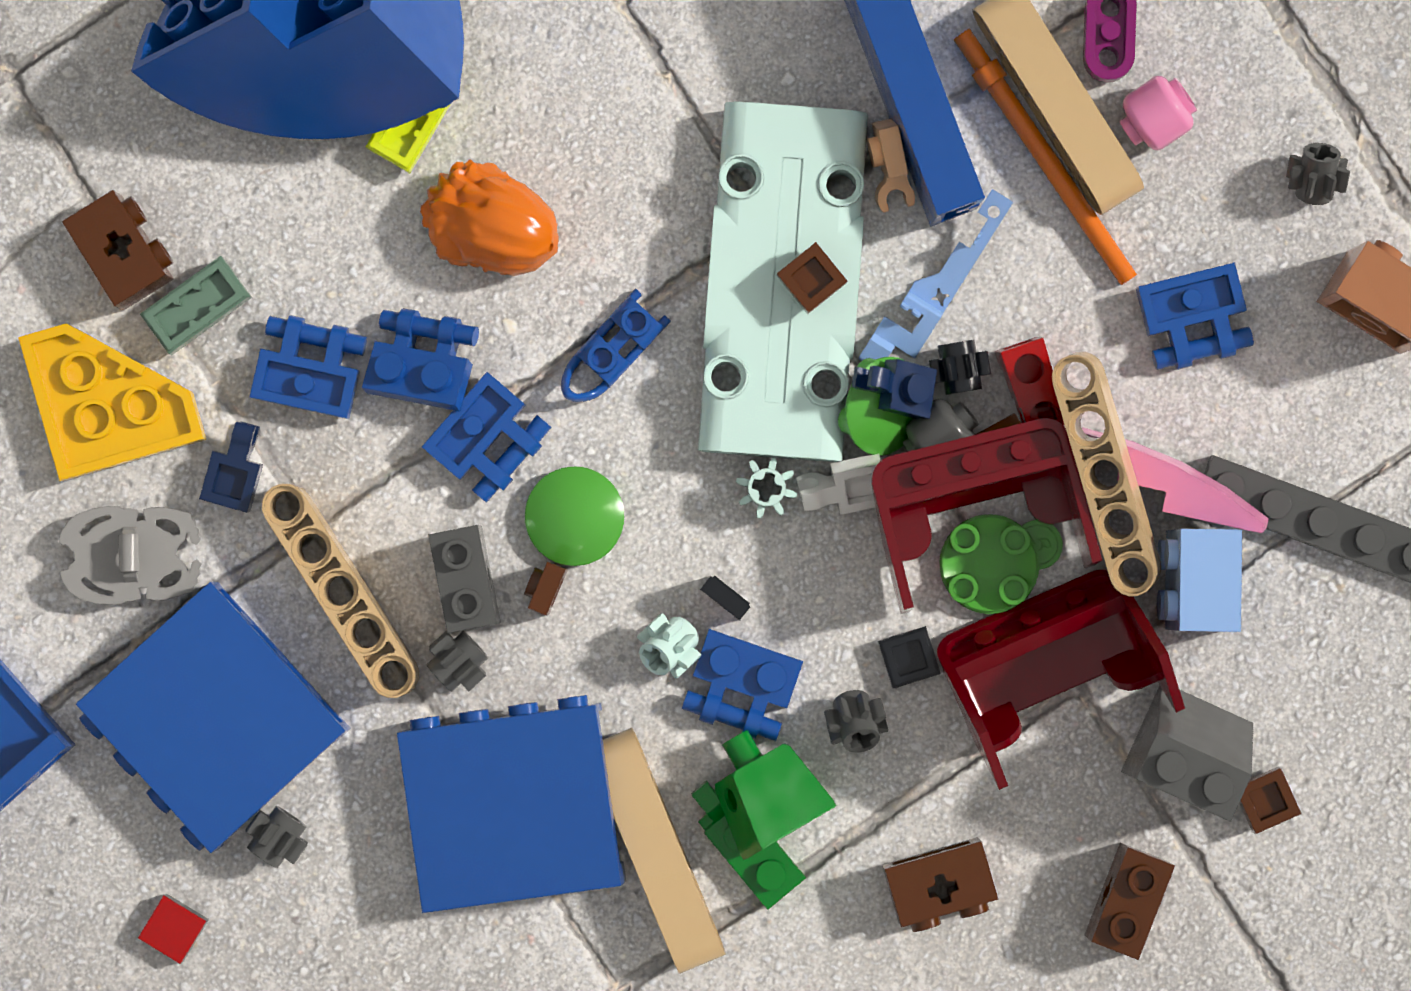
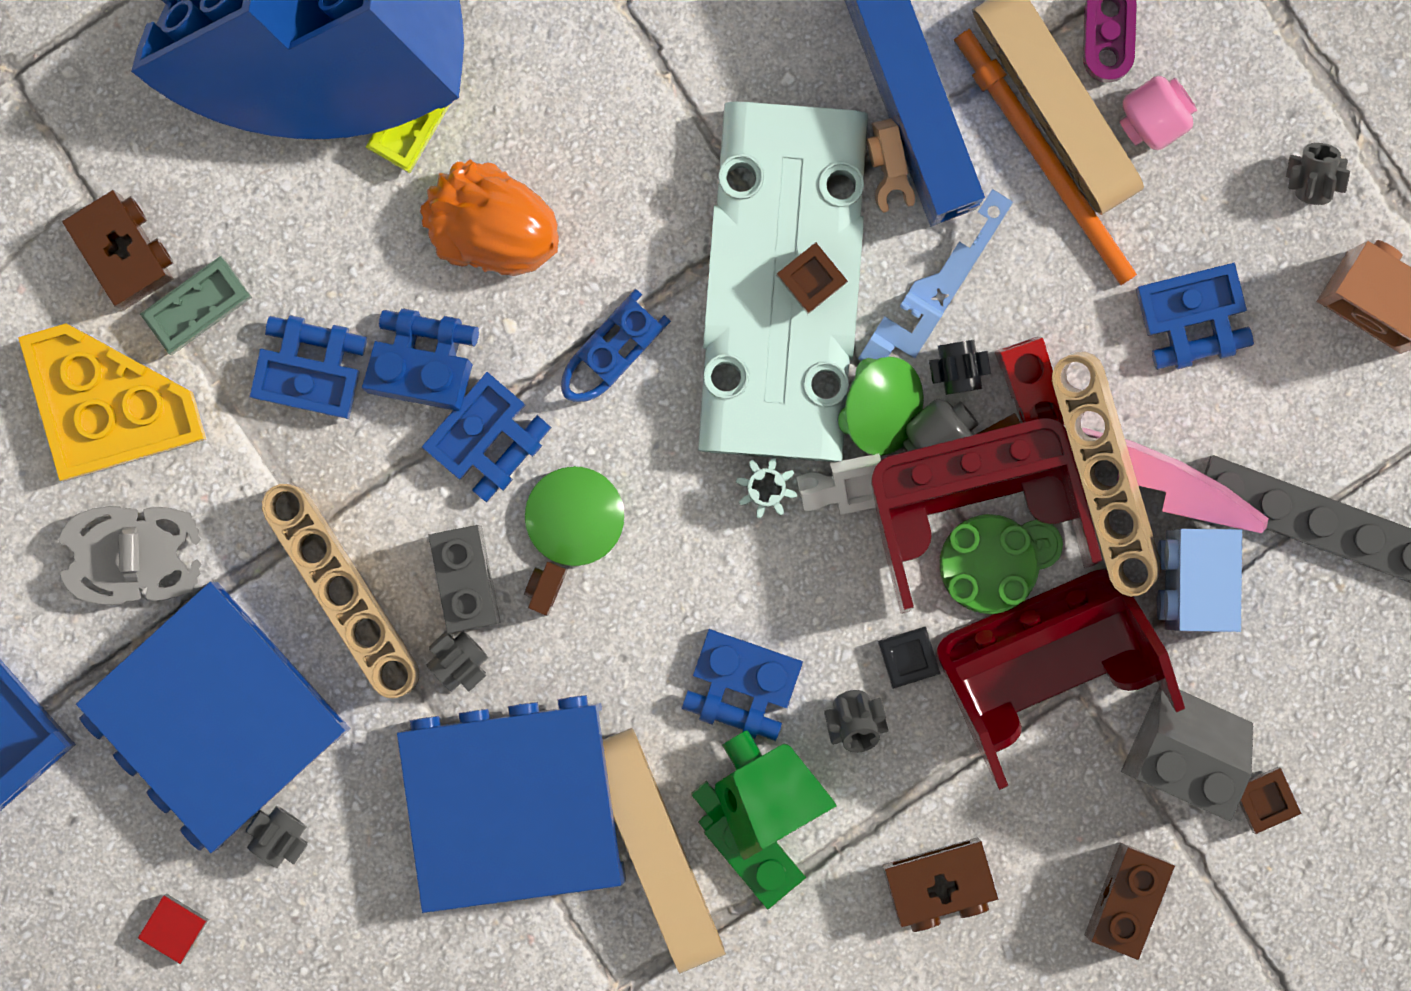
dark blue plate [199,421,263,513] -> none
light aqua gear [637,613,701,679] -> none
black tile [700,575,750,621] -> none
dark blue plate [852,359,937,419] -> none

